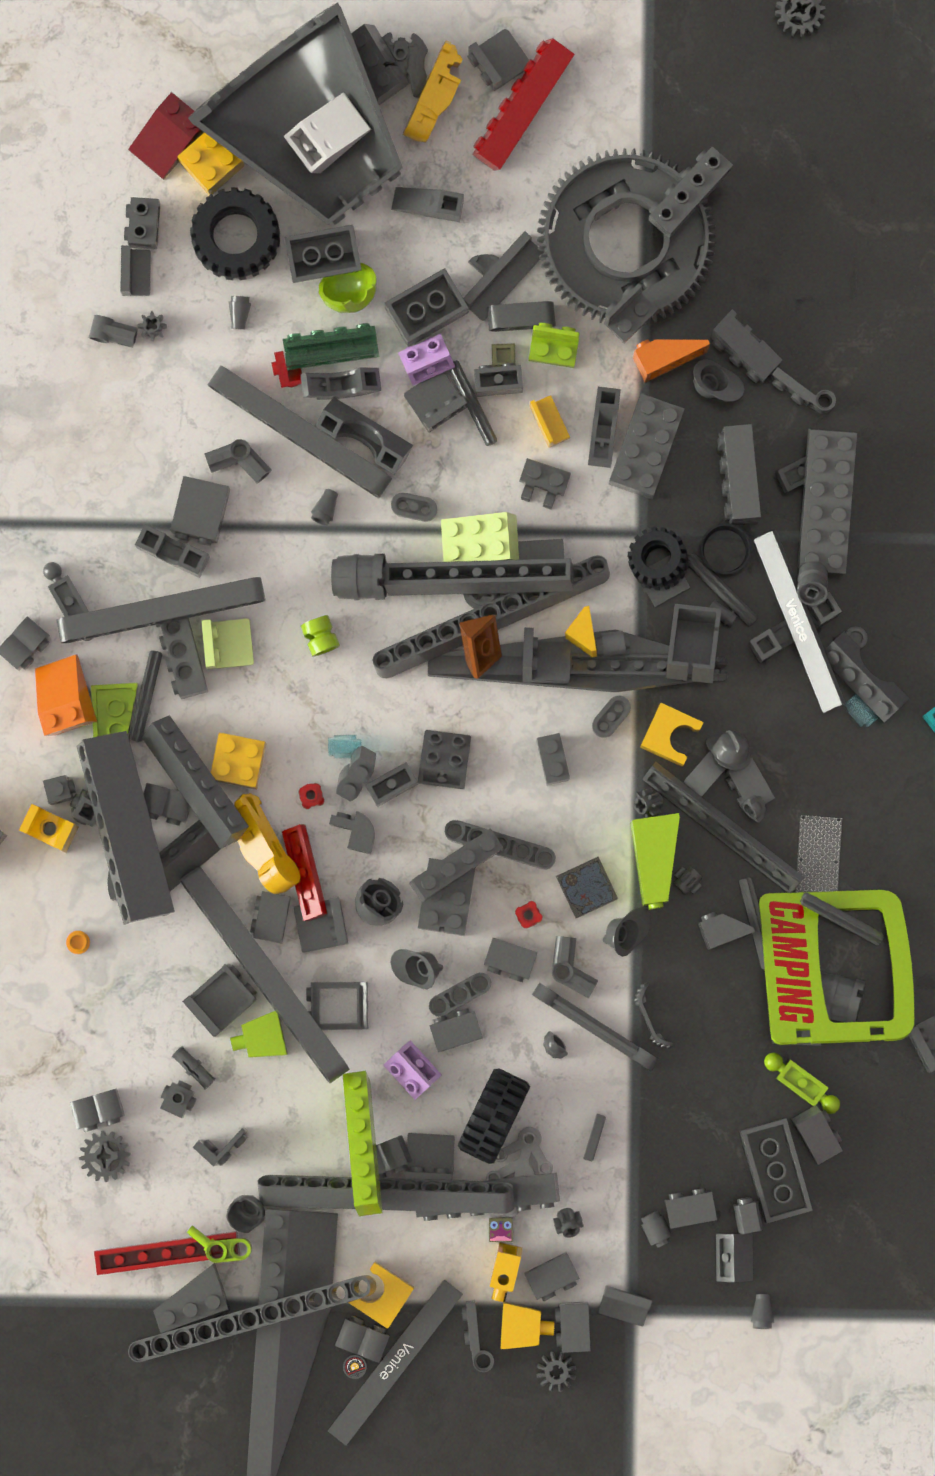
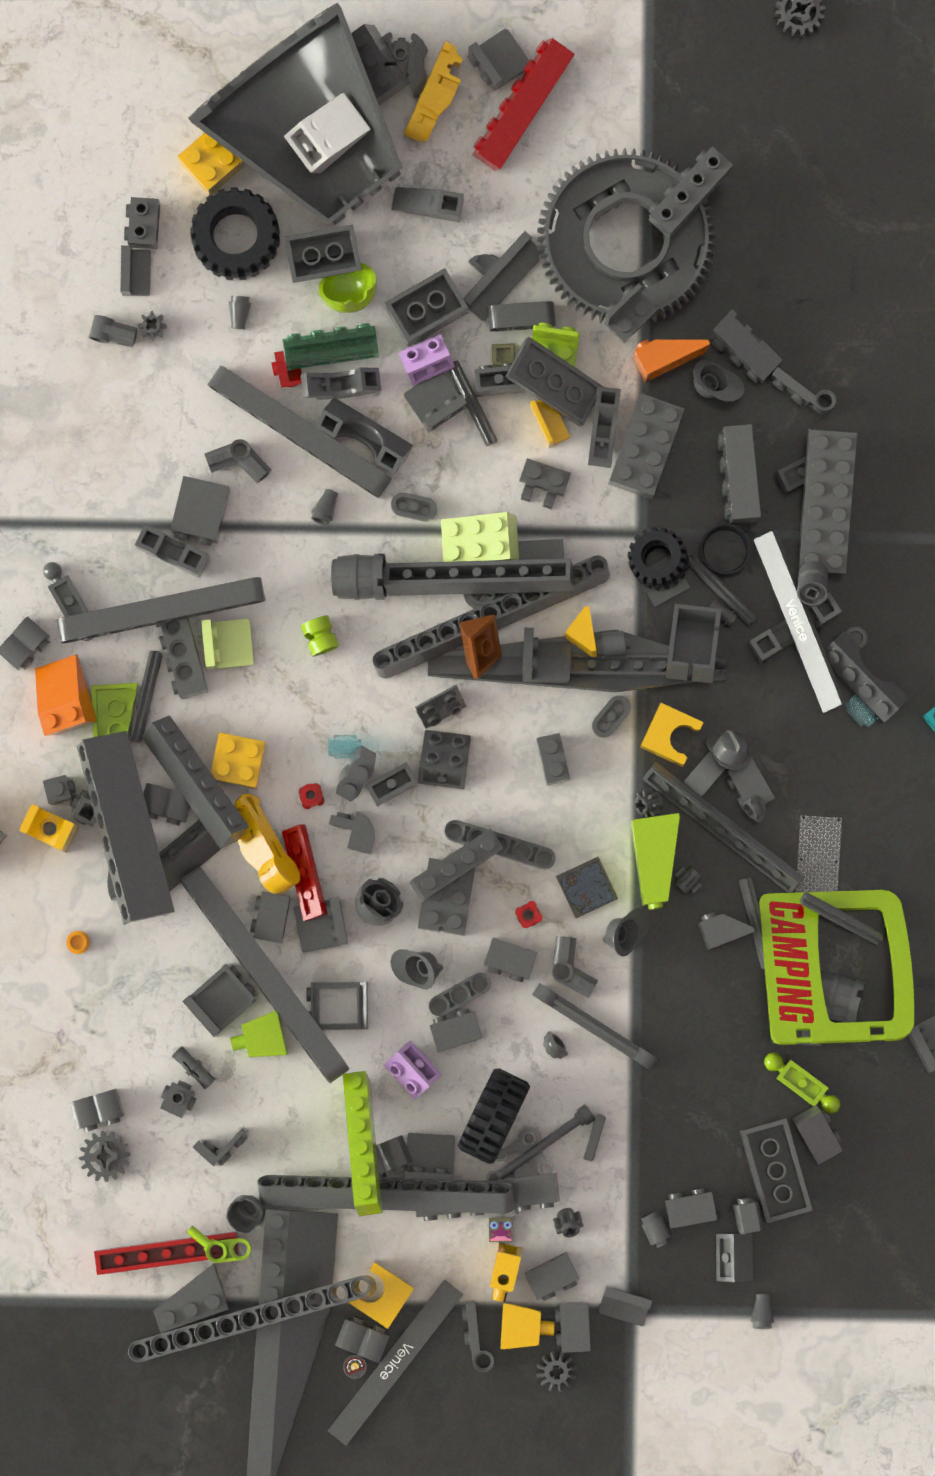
dark red slope [128,92,204,180] -> none
dark grey piece [634,982,674,1048] -> none
none -> dark grey hinge [415,685,466,729]
none -> dark grey piece [497,1104,595,1179]
none -> dark grey tile [505,337,603,427]

